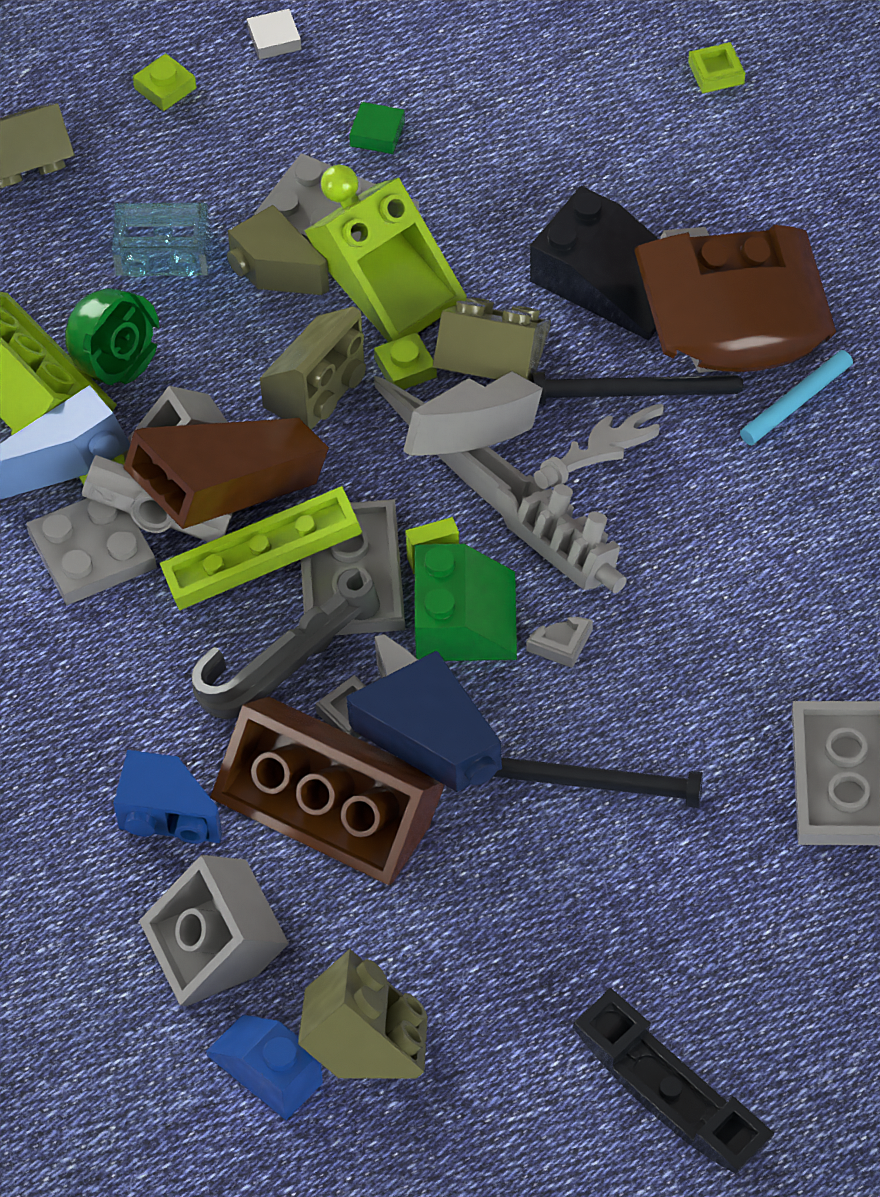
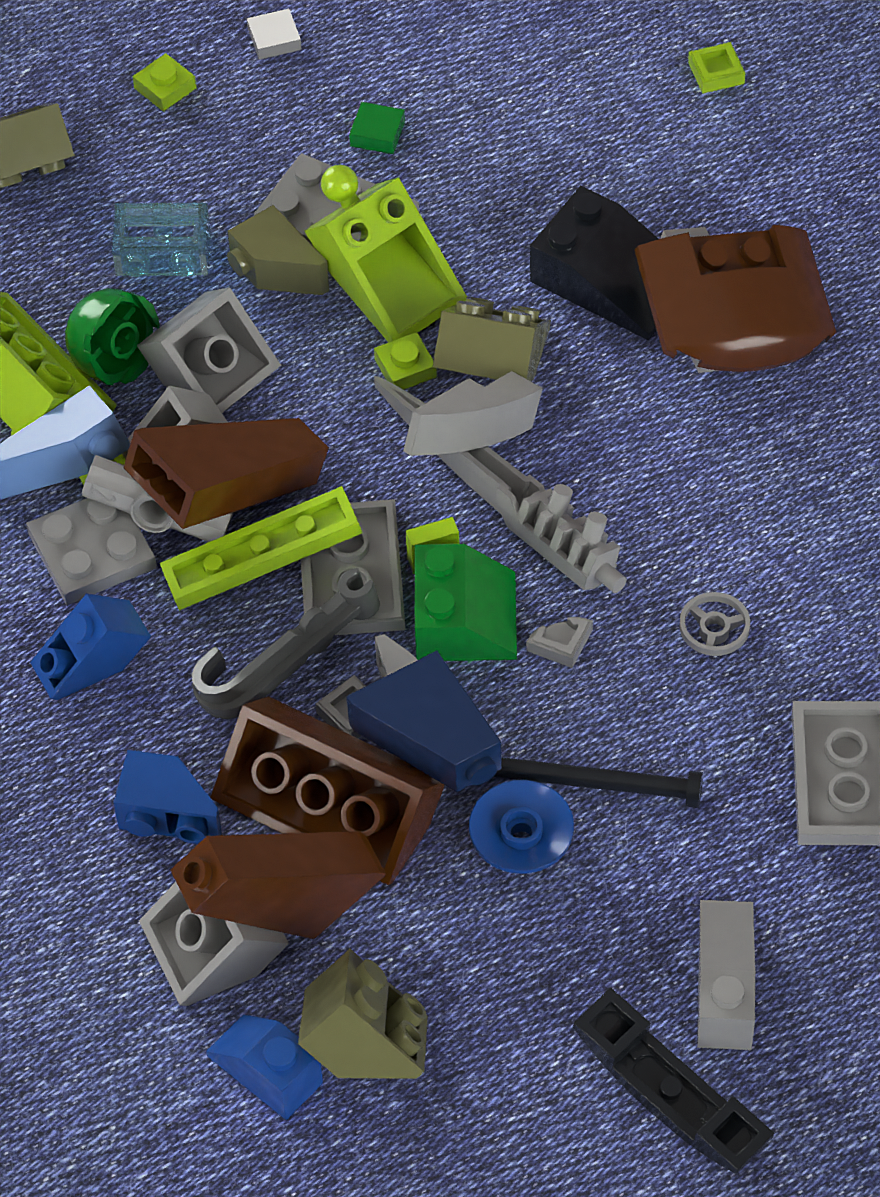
olive slope [260,307,366,430] -> none
black bar [532,372,744,406] -> none
light grey piece [534,404,664,489] -> none
medium azure bar [740,350,853,445] -> none
none -> blue slope [30,593,151,700]
none -> light grey slope [137,287,281,413]
none -> reddish brown slope [170,831,387,939]
none -> blue dish [469,780,574,874]
none -> light grey piece [680,592,750,656]
none -> light grey slope [697,900,755,1050]

